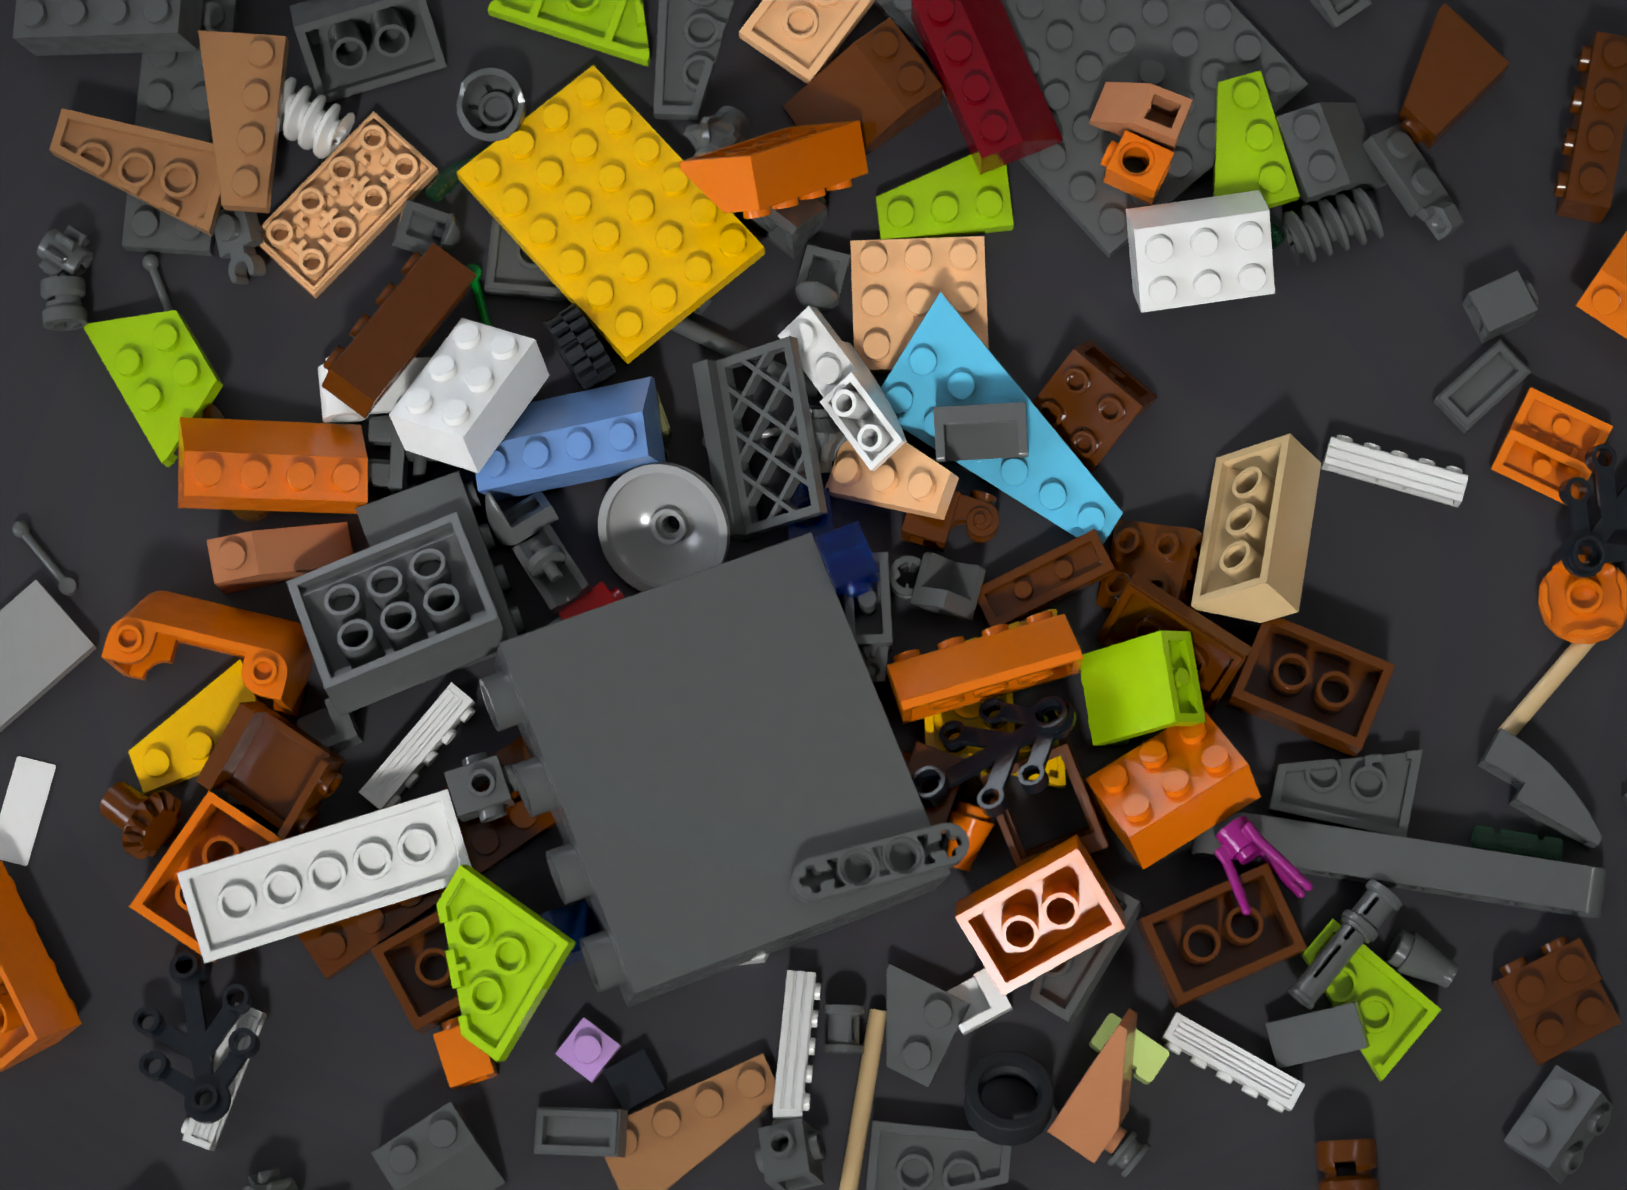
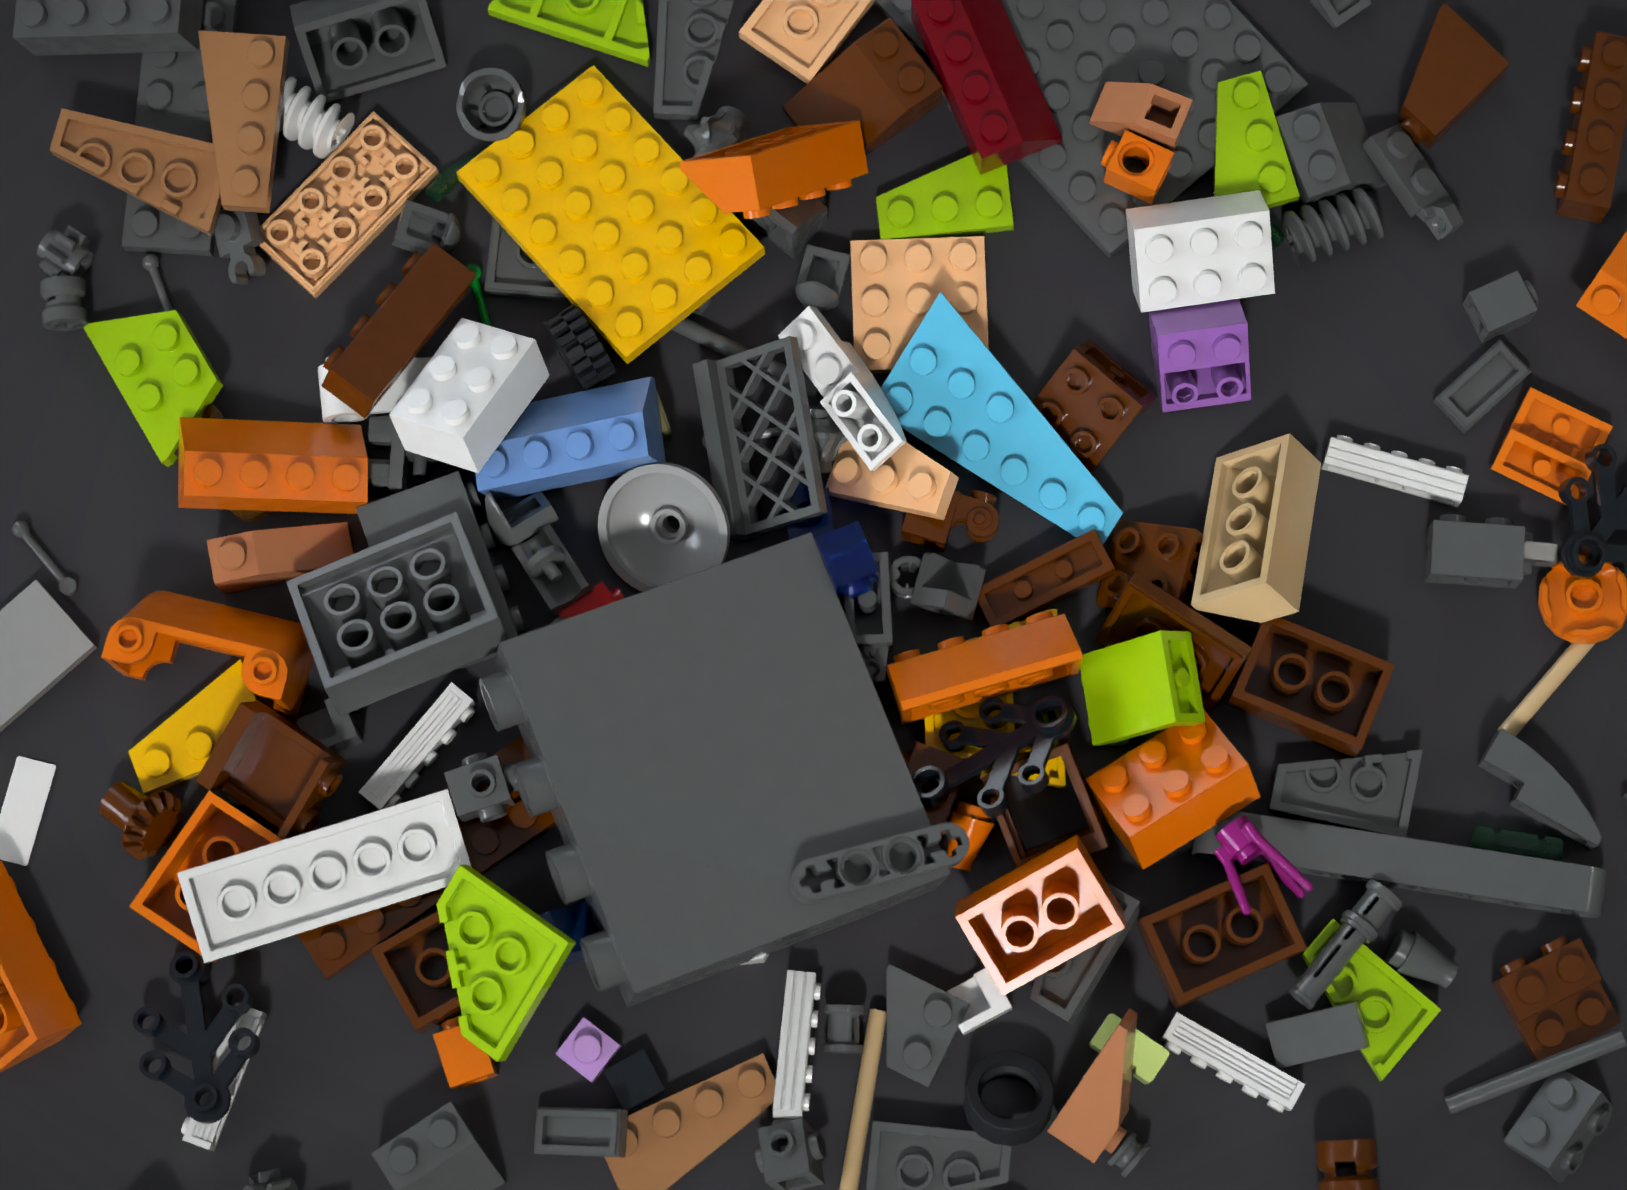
dark grey panel [933,402,1029,462] -> none
none -> medium lavender slope [1149,299,1251,413]
none -> dark grey hinge [1424,514,1557,589]
none -> dark grey bar [1444,1028,1627,1115]

